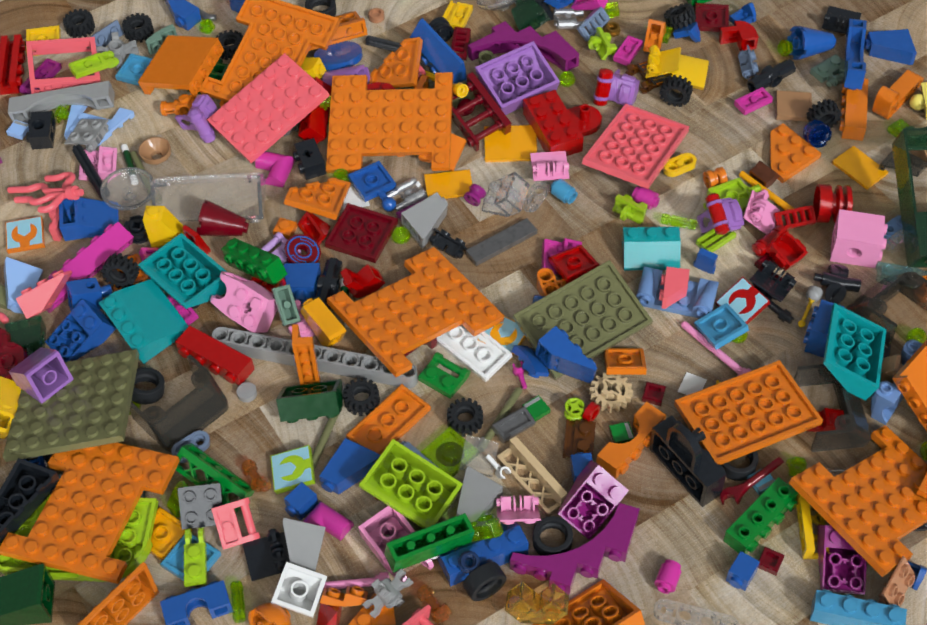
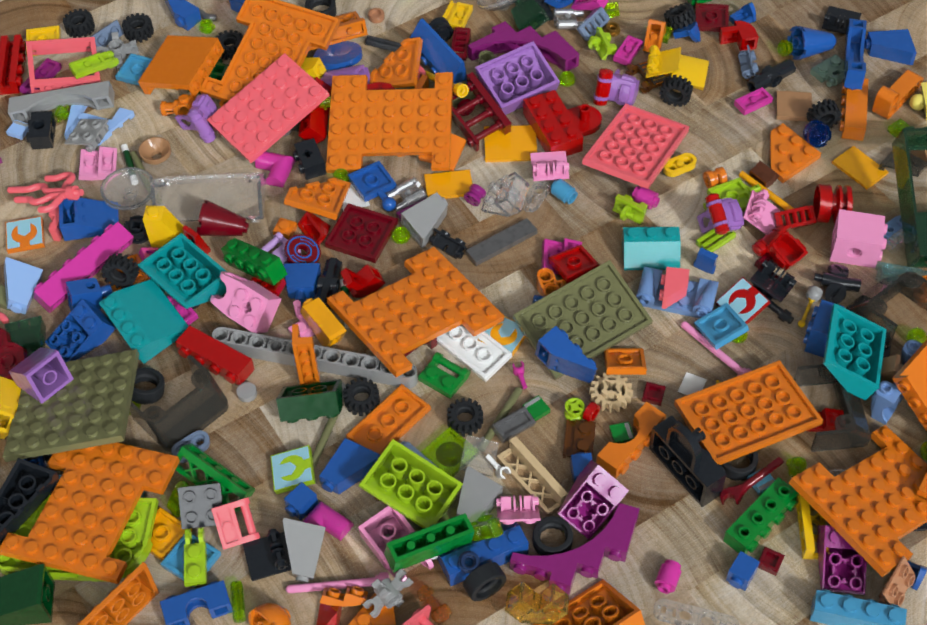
coral slope [16,270,72,319] -> none
black axle [72,144,110,200] -> none
sand green slope [146,24,177,55] -> none
clear orange bar [241,459,271,492] -> none
white slope [271,562,327,618] -> none
sand green slope [272,284,301,326] -> none
blue slope [512,345,549,378] -> none
clear neon green axle [661,213,697,230] -> none

